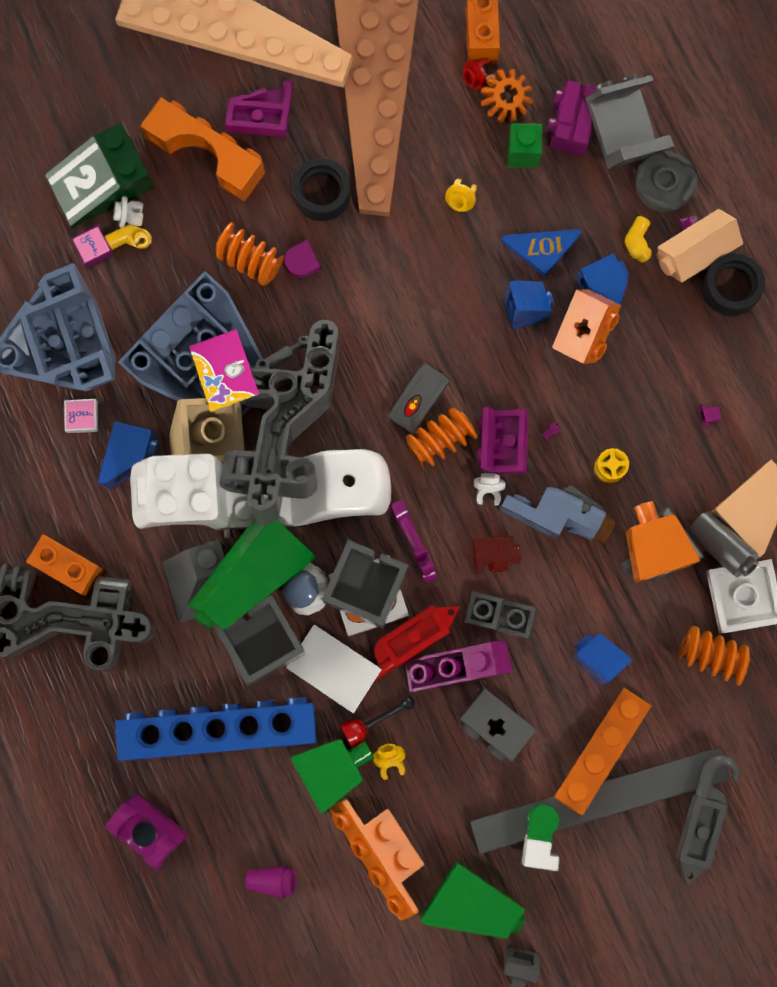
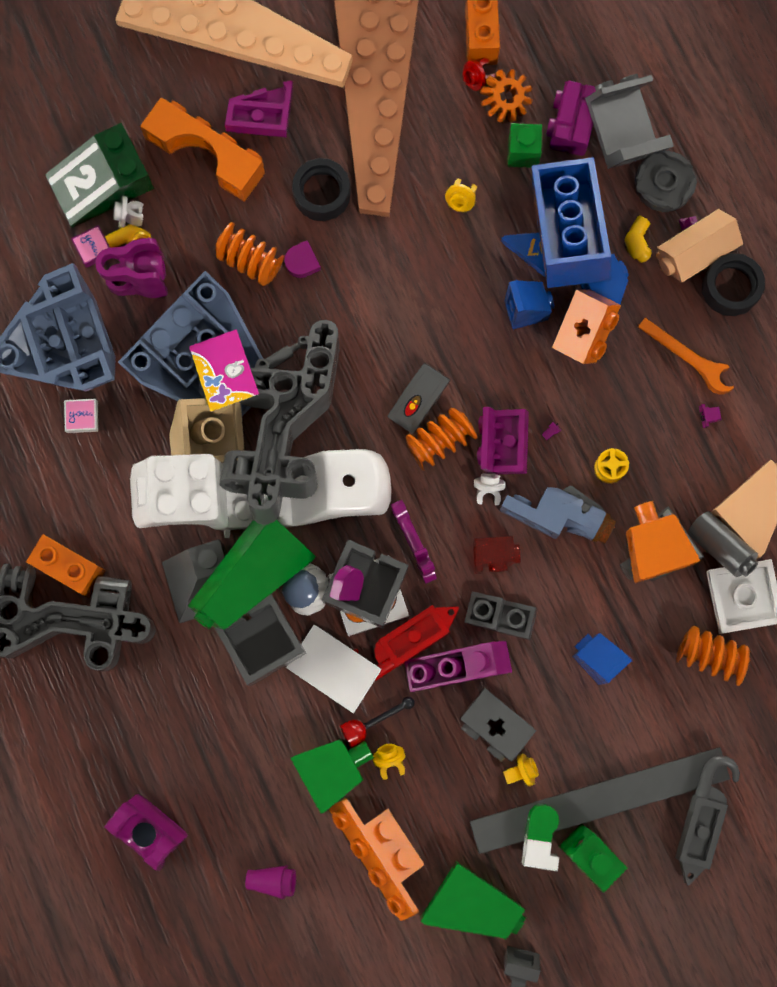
blue slope [98,422,159,489] -> none
blue brick [115,697,318,761] -> none
orange plate [554,688,652,817] -> none
none -> magenta piece [95,238,167,298]
none -> magenta tile [330,565,364,601]
none -> yellow plate [503,753,539,787]
none -> blue brick [532,157,611,288]
none -> green torso [558,824,628,893]
none -> orange piece [638,318,734,394]

